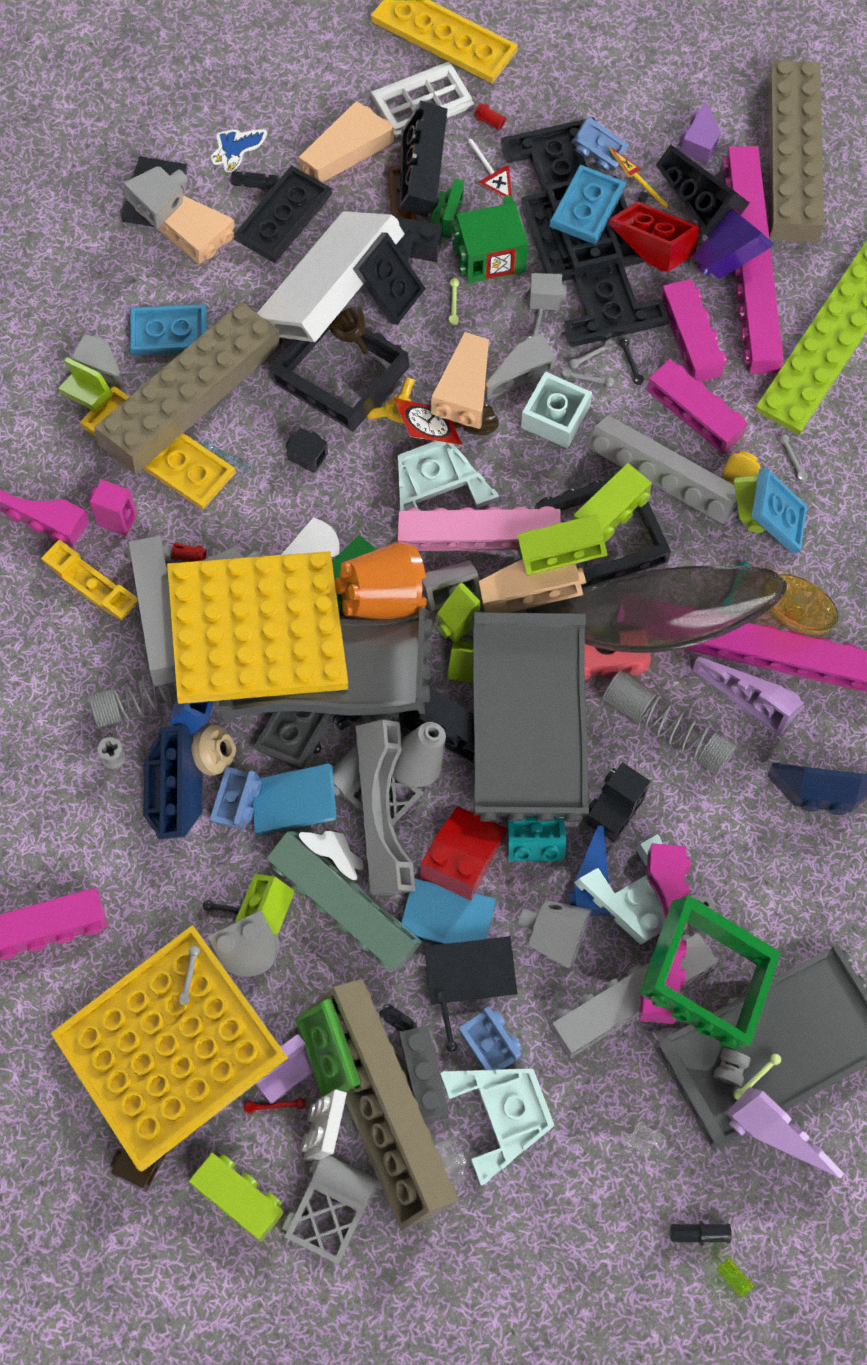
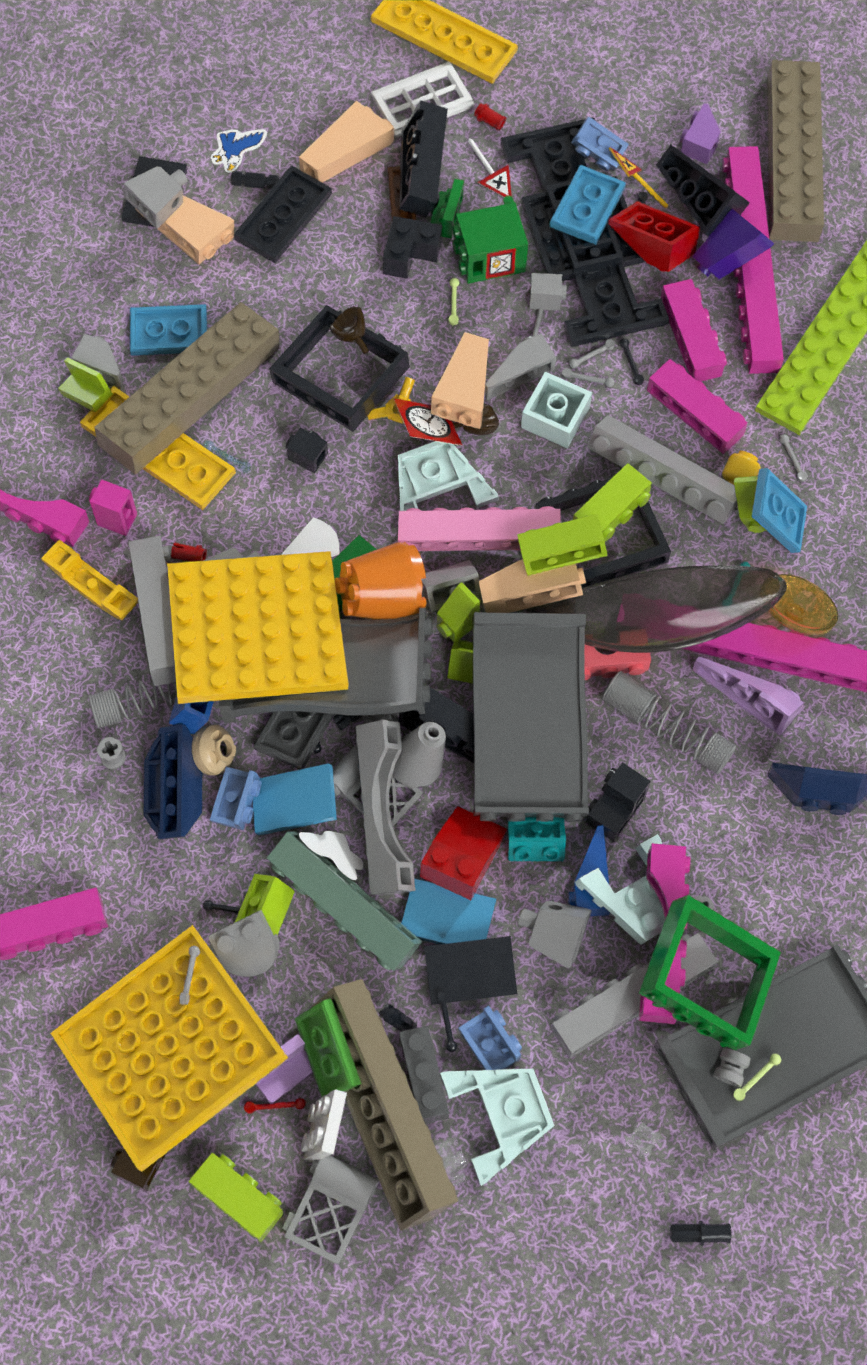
white brick [257,211,404,342] -> none
black tile [353,232,426,325] -> none
clear neon green pin [716,1257,755,1298] -> none
lavender wedge [725,1087,844,1178] -> none

